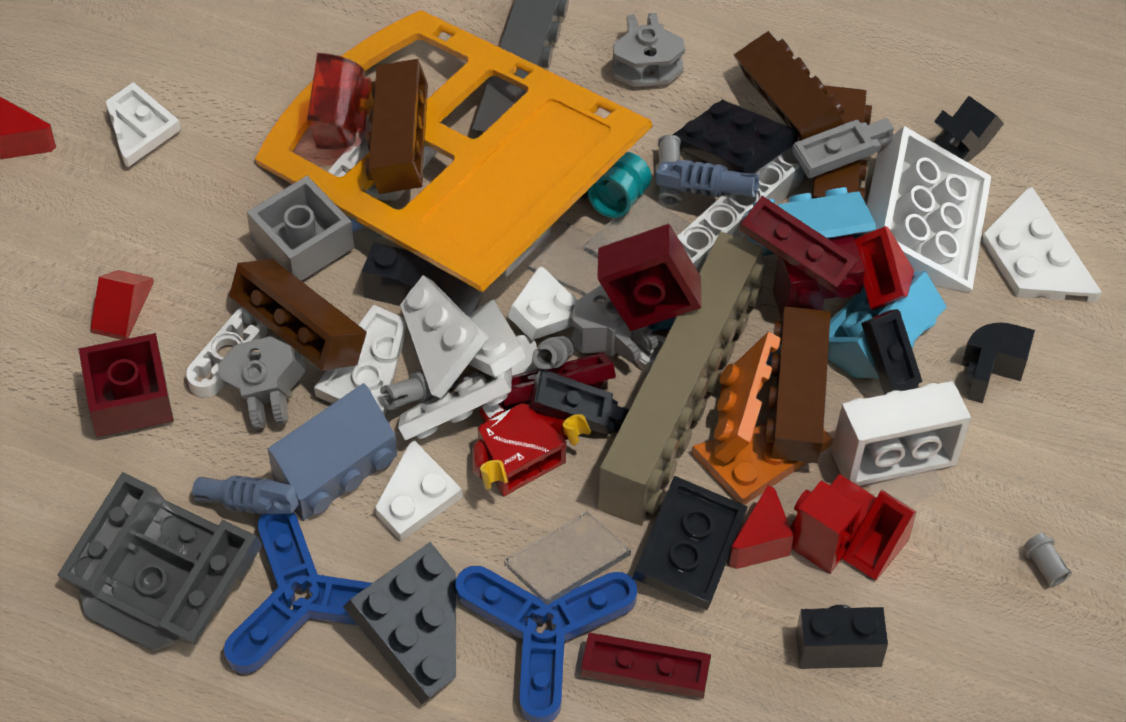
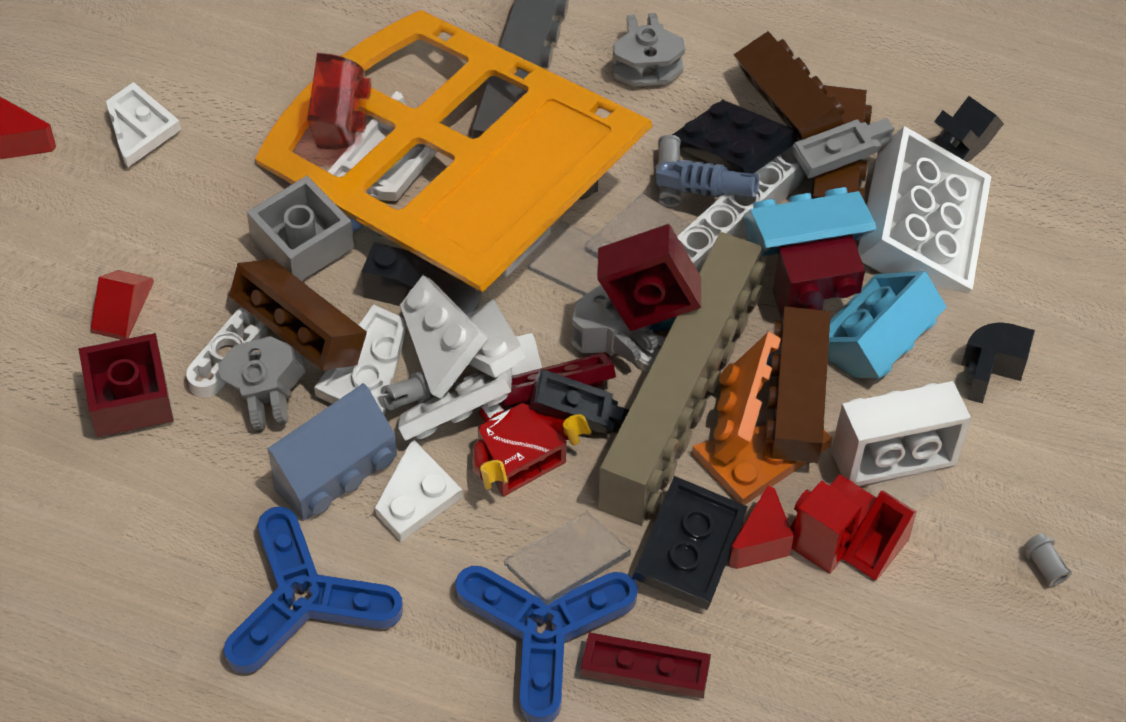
dark grey slope [57,472,263,652] -> none
sand blue hinge [192,475,299,515] -> none
plate [343,542,456,704] -> none
reddish brown brick [364,59,428,194] -> none
white wing [508,267,577,340] -> none
light grey pin [532,336,574,369] -> none
teal wheel [587,152,652,218] -> none
dark red plate [739,195,858,293] -> none
black brick [796,604,888,669] -> none
red slope [854,226,914,310] -> none
black hinge [861,309,923,395] -> none
white wing [982,187,1102,302] -> none

